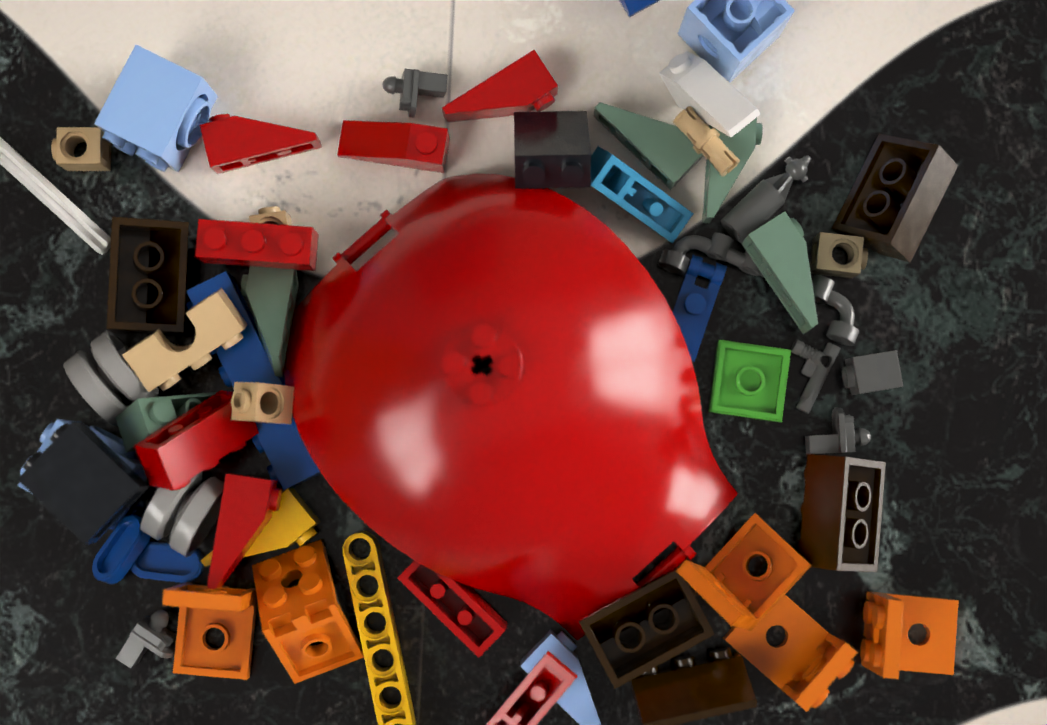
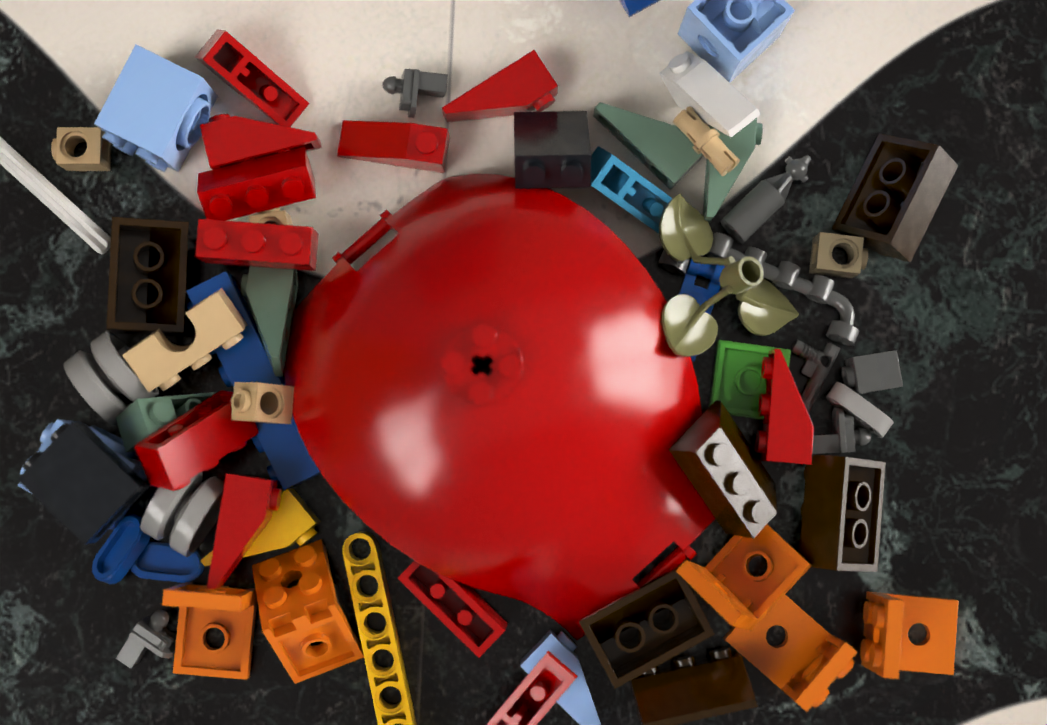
sand green slope [741,211,818,334] -> none
none -> red slope [195,29,310,127]
none -> red brick [197,147,316,221]
none -> olive plant [659,193,799,357]
none -> dark brown slope [668,400,777,538]
none -> red slope [755,349,814,465]
none -> light grey beam [826,382,894,438]

